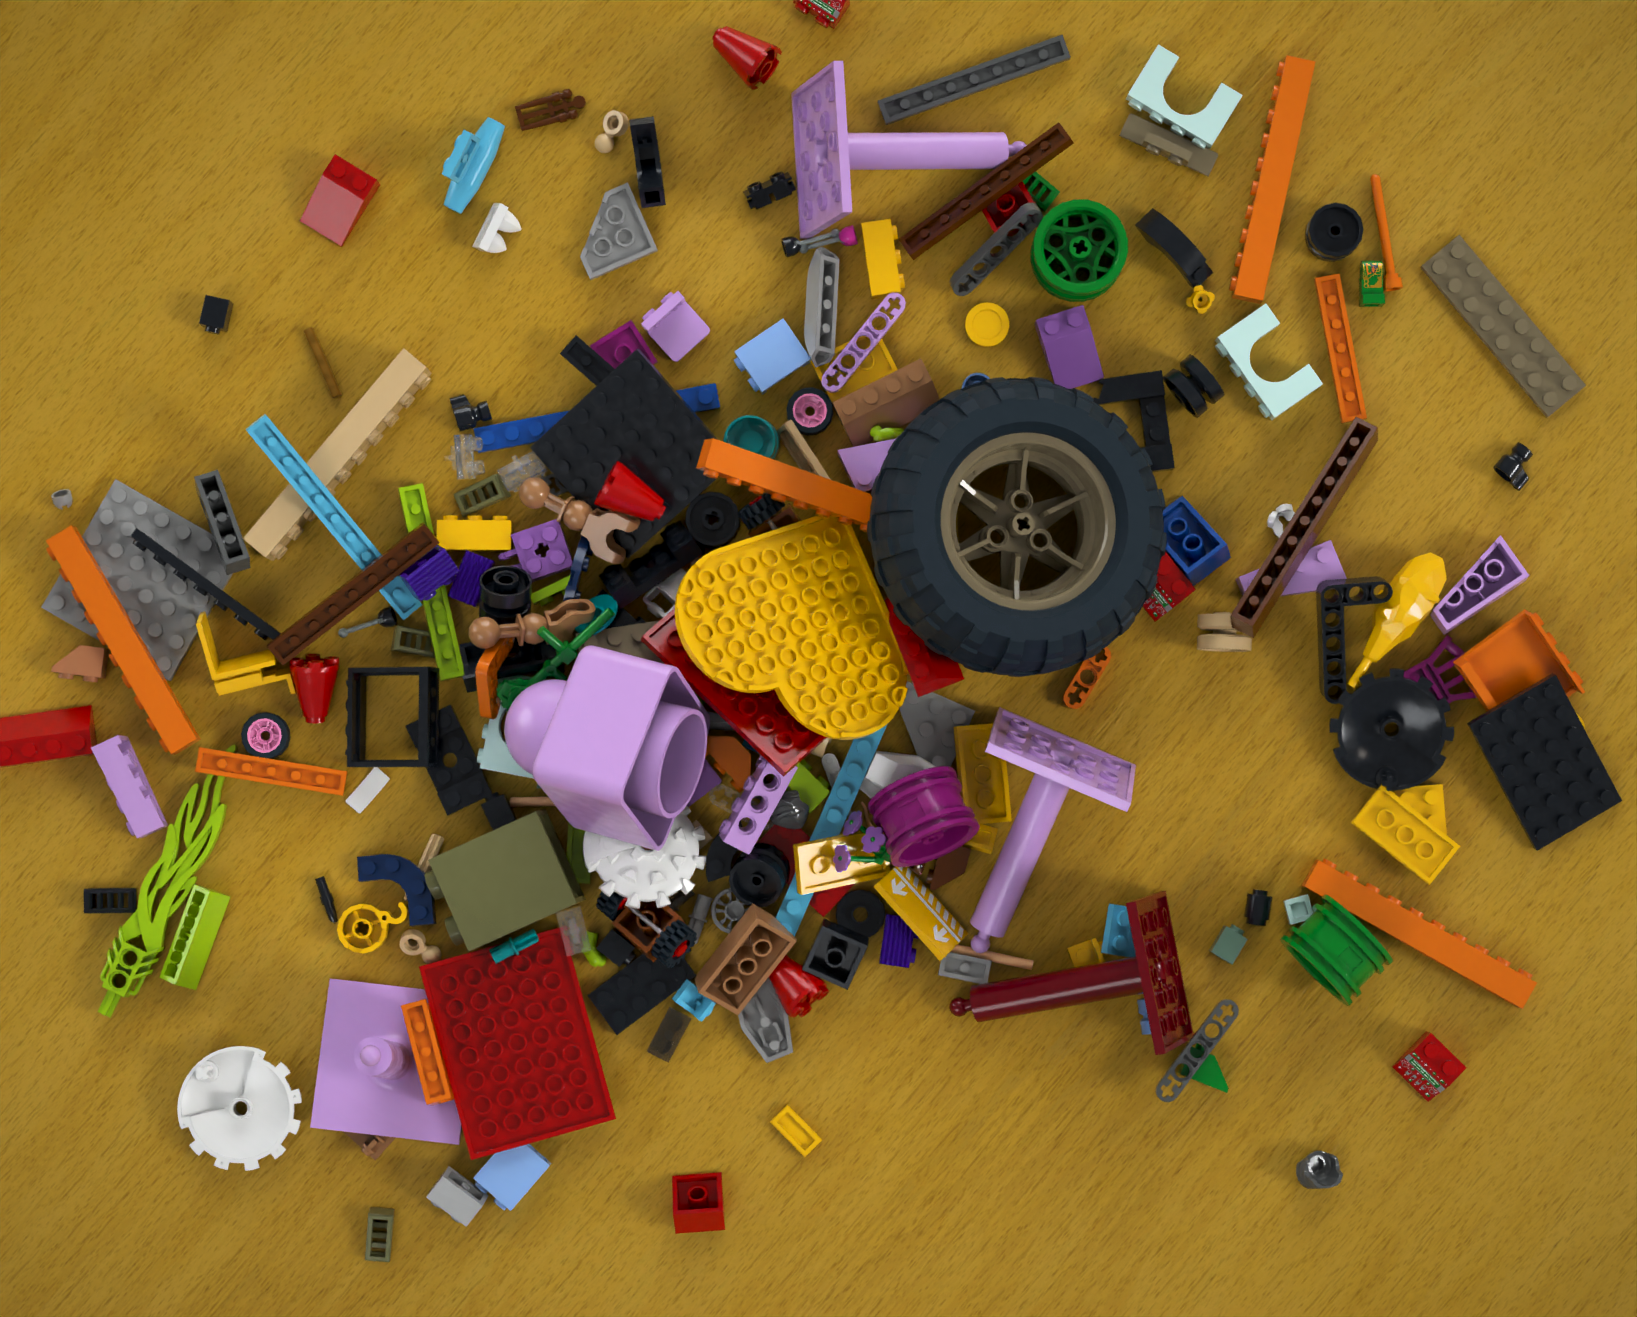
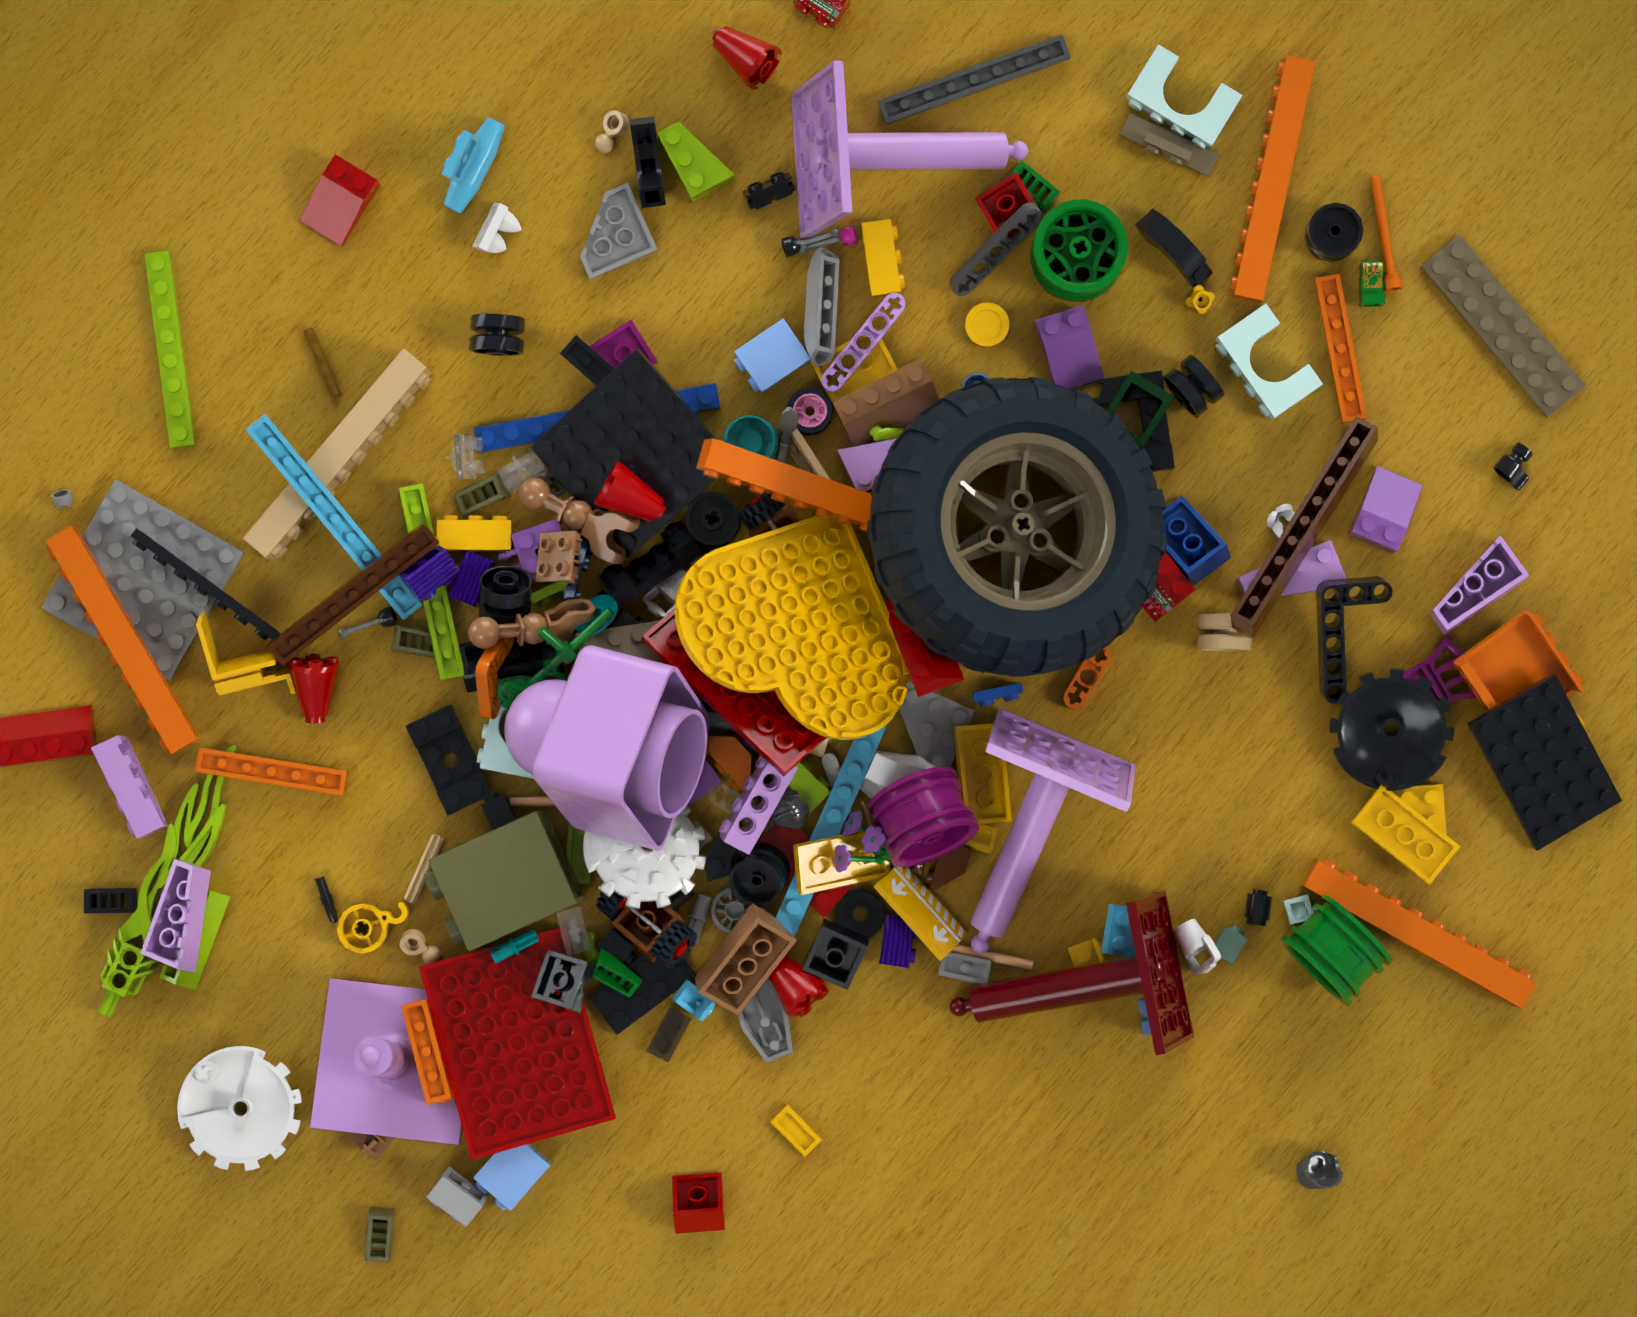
nougat slope [51,645,109,683] -> none
dark grey brick [194,470,250,575] -> none
black brick [199,295,234,335] -> none
wheel [241,712,291,759] -> none
black window [345,667,439,767] -> none
white sticker [346,767,390,813] -> none
dark blue plate [357,854,437,926] -> none
black piece [449,394,492,432] -> none
reddish brown piece [515,89,586,131] -> none
lavender bracket [641,291,710,362] -> none
reddish brown plate [898,122,1074,260] -> none
dark grey beam [1155,999,1239,1102] -> none
green slope [1178,1043,1229,1093] -> none
yellow piece [1347,552,1447,689] -> none
red slope [1392,1031,1467,1102] -> none
none -> lavender wedge [140,859,211,973]
none -> lime plate [144,250,196,449]
none -> black wheel [469,314,525,356]
none -> black brick [531,949,596,1013]
none -> medium nougat hinge [535,531,582,584]
none -> green slope [591,948,642,998]
none -> lime wedge [657,121,736,203]
none -> light grey piece [776,407,799,464]
none -> blue plate [972,683,1023,707]
none -> dark green window [1107,370,1175,447]
none -> white piece [1174,919,1221,976]
none -> medium lavender slope [1348,466,1423,553]

